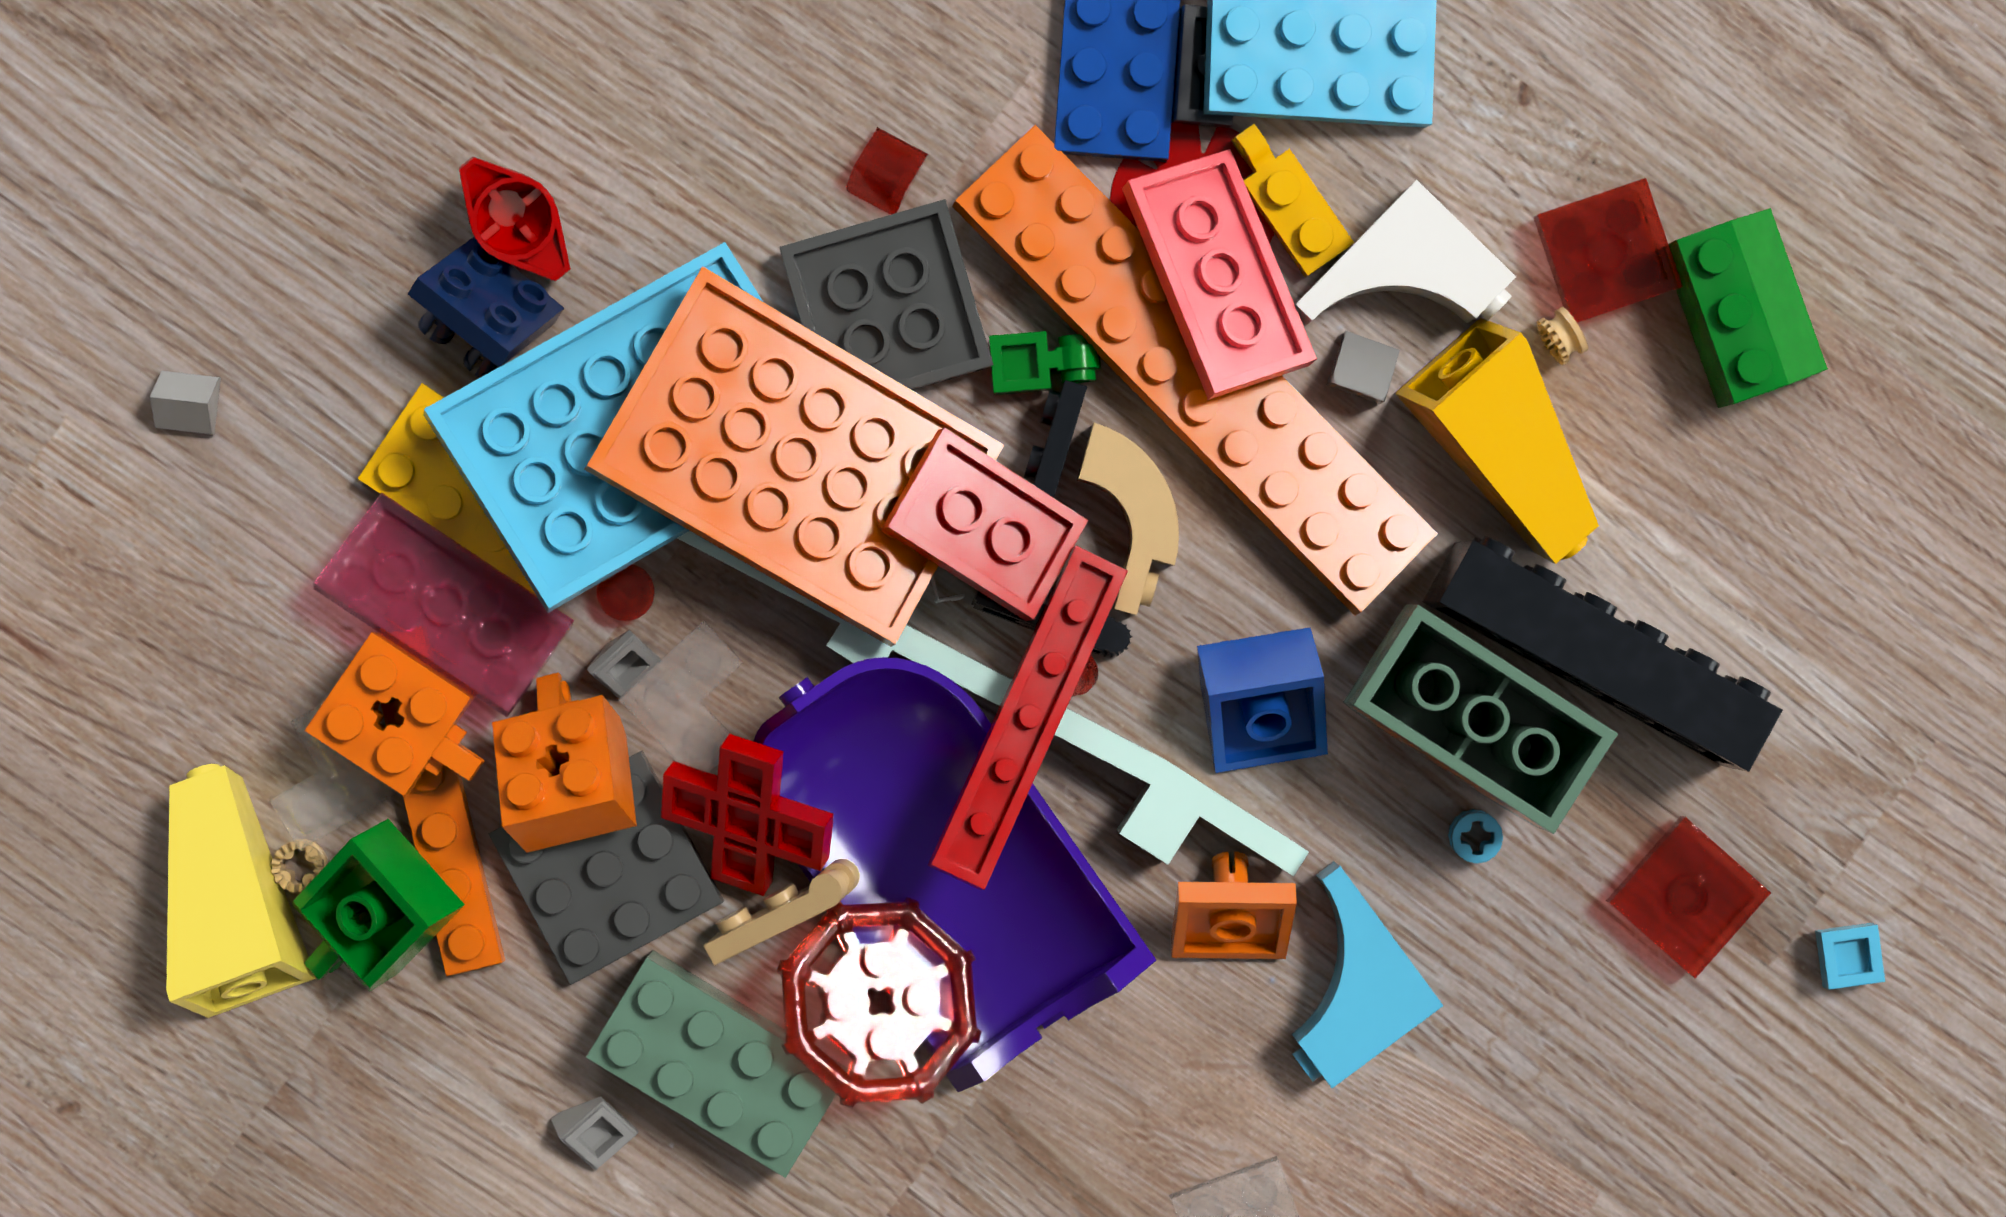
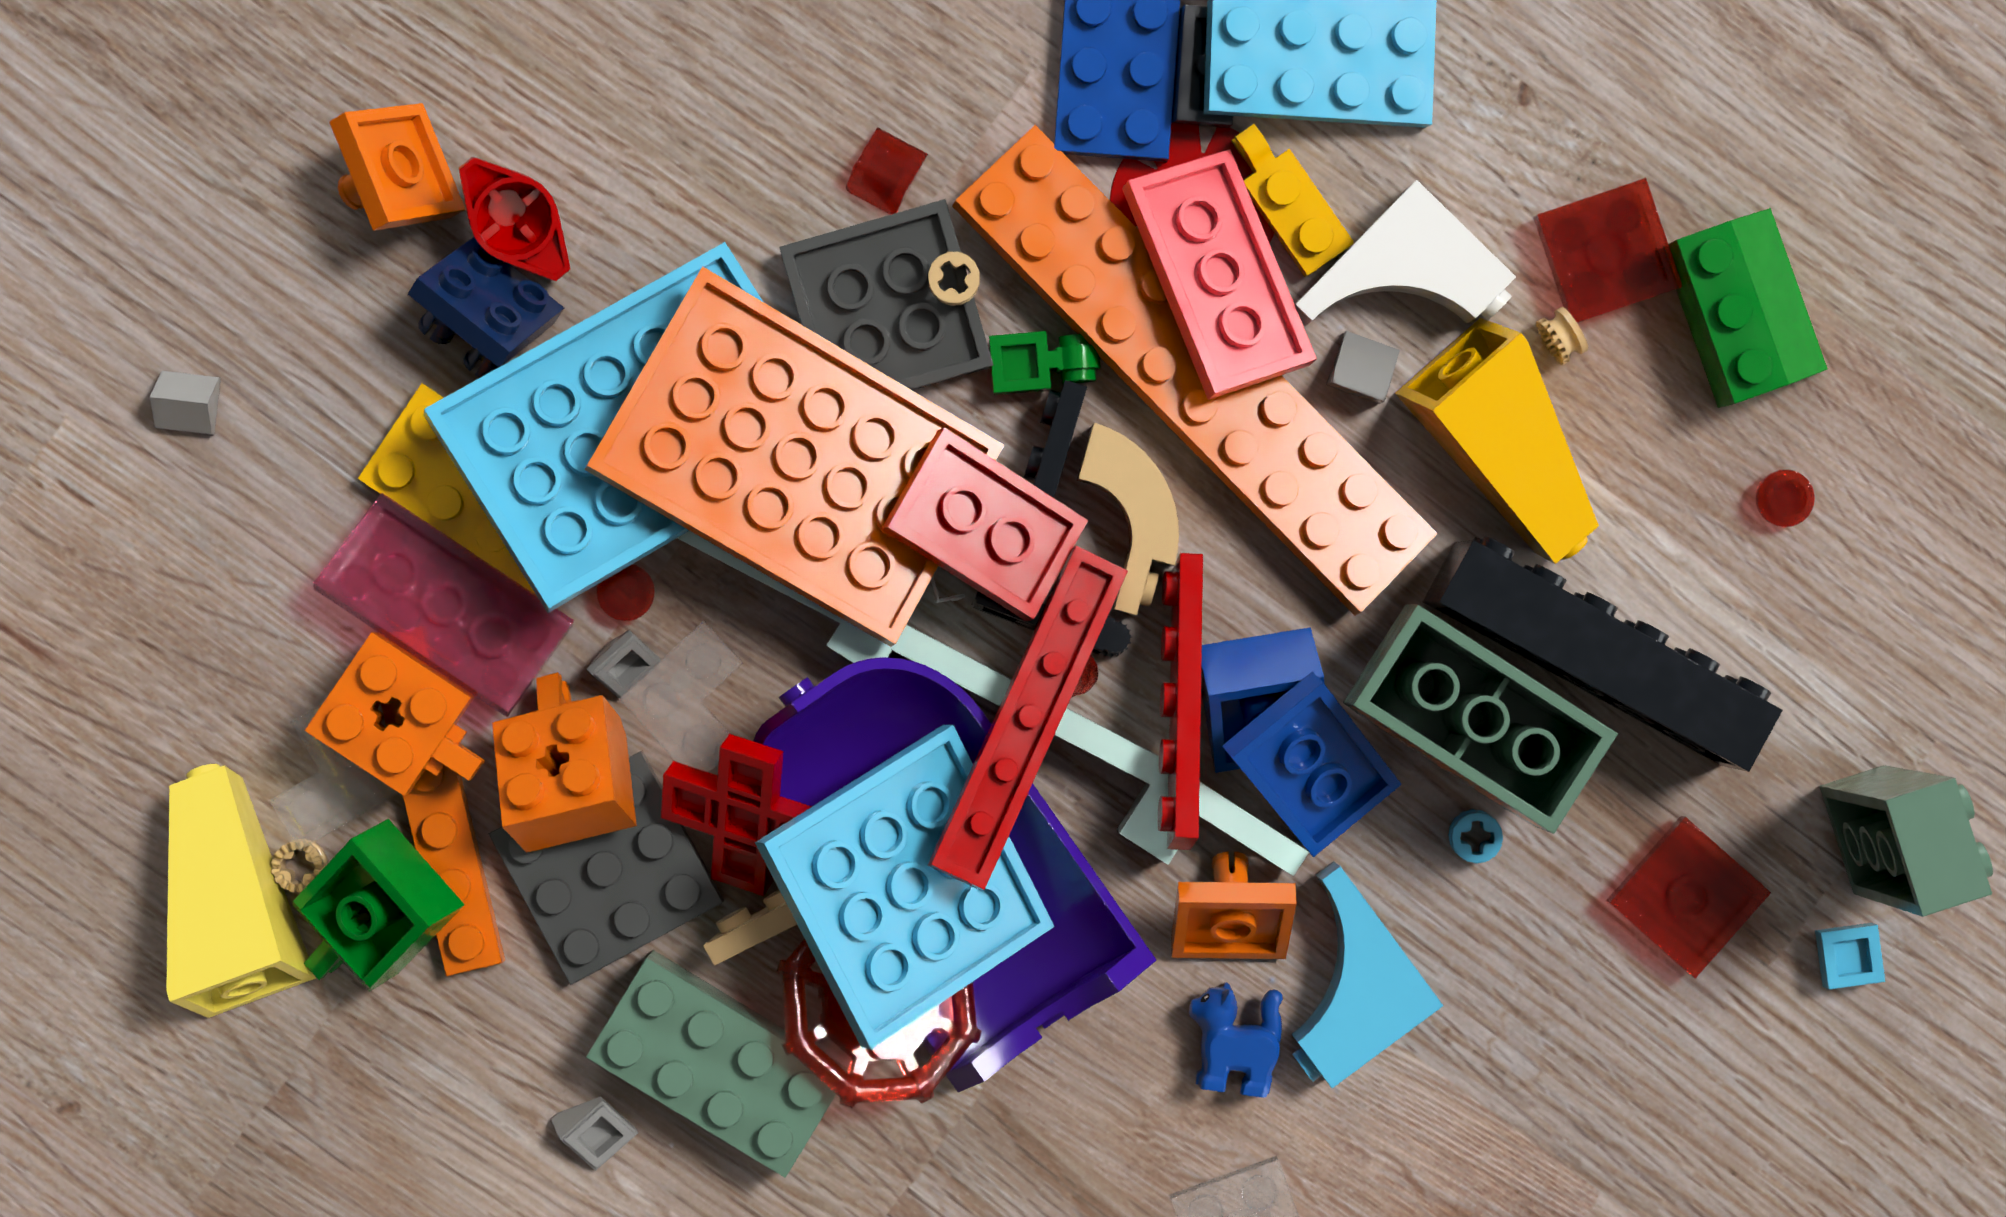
none -> orange tile [329,103,466,231]
none -> medium azure plate [755,725,1055,1050]
none -> tan bush [928,252,980,306]
none -> red plate [1158,553,1203,850]
none -> blue animal [1189,982,1283,1098]
none -> blue plate [1222,671,1402,857]
none -> clear red plate [1756,470,1815,527]
none -> sand green brick [1819,765,1993,917]

